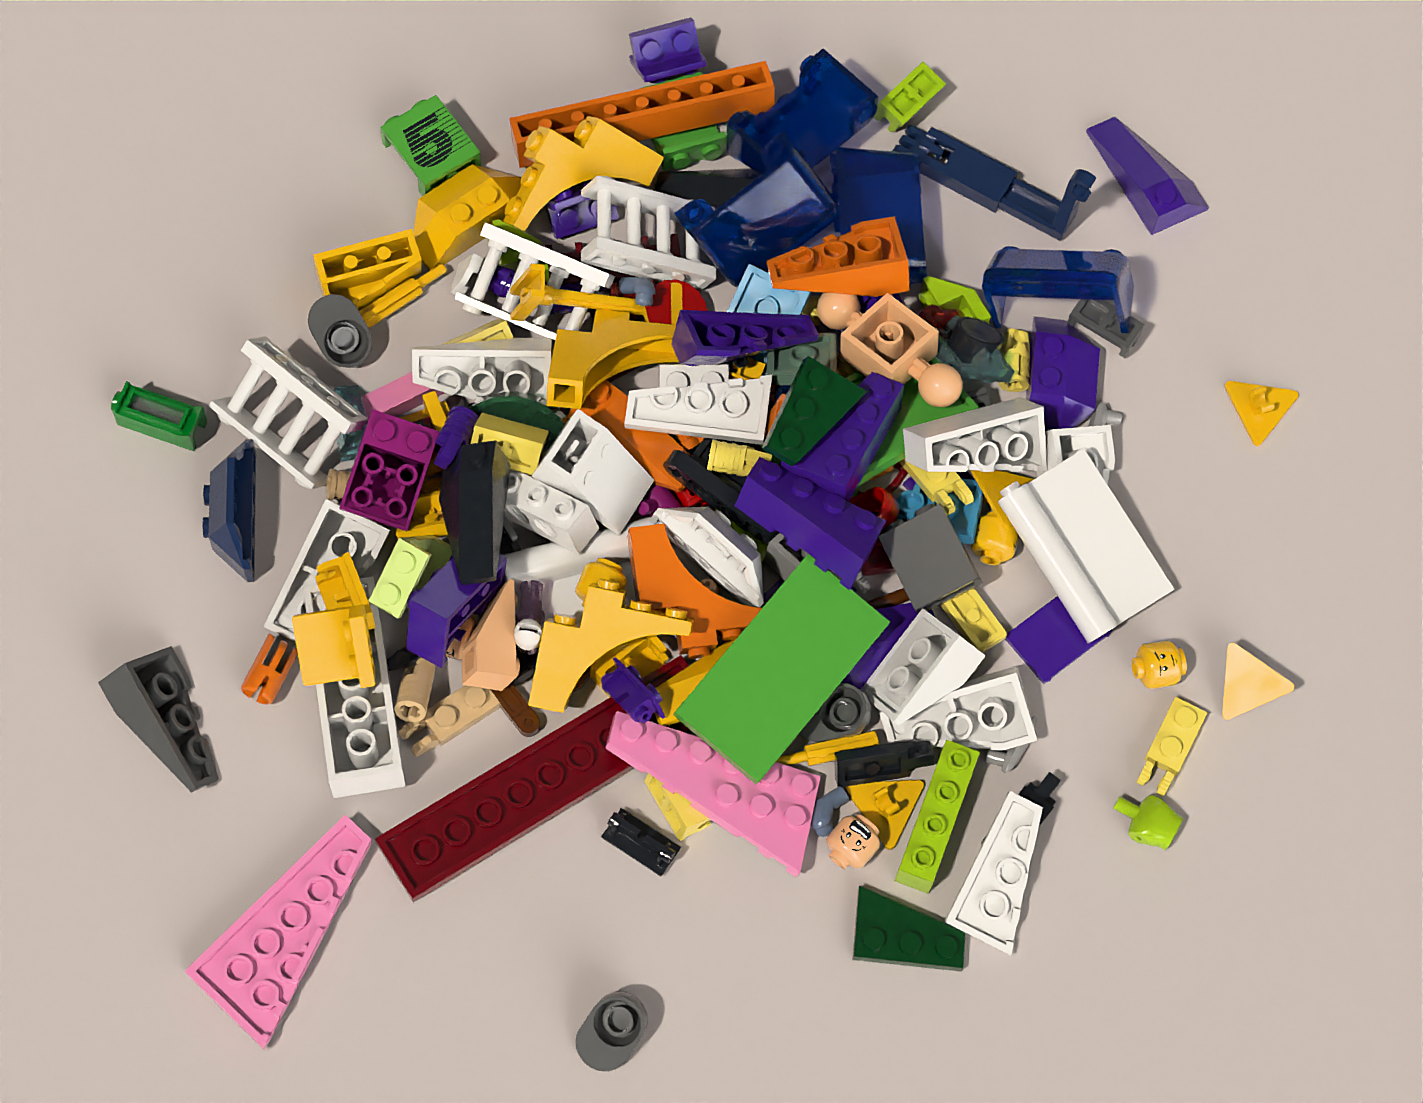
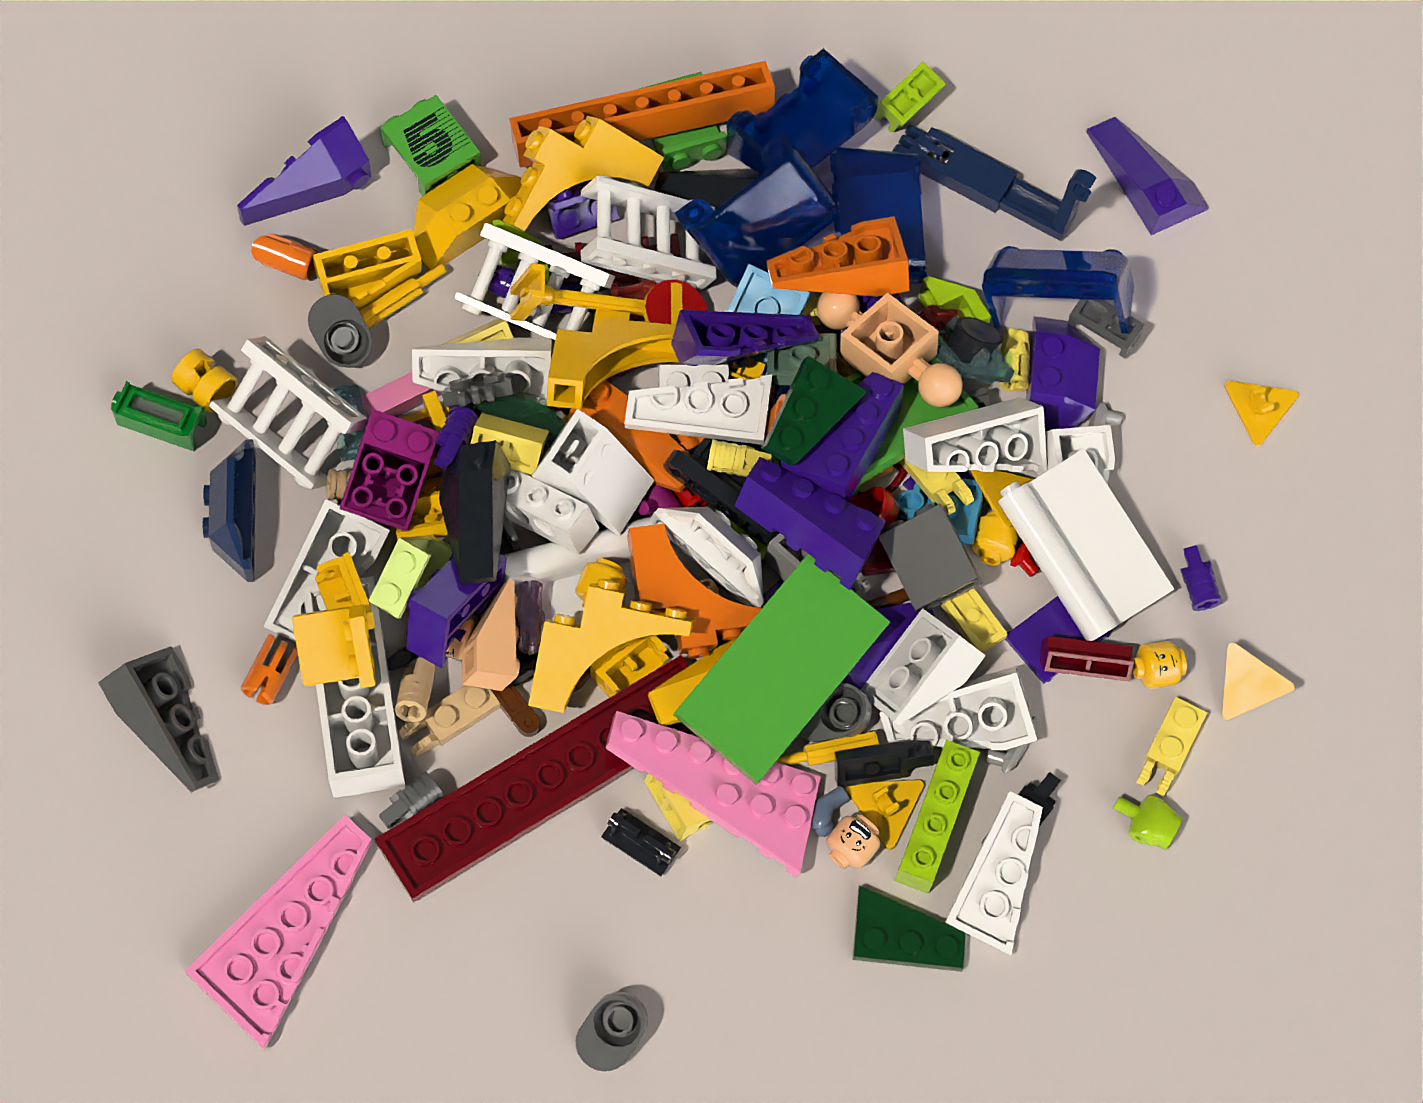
white tile [450,253,484,295] -> none
white hinge [514,618,543,650] -> none
dark purple hinge [601,657,665,723] -> none
sand blue arm [619,277,656,306] -> none
dark purple bracket [629,17,707,83] -> none
none -> yellow wheel [171,348,238,413]
none -> dark purple wedge [237,116,372,226]
none -> orange arm [251,234,318,280]
none -> dark grey hinge [379,771,445,829]
none -> dark grey hinge [442,372,516,407]
none -> red bar [1010,542,1040,577]
none -> dark red piece [1040,636,1134,682]
none -> dark purple hinge [1180,545,1223,611]

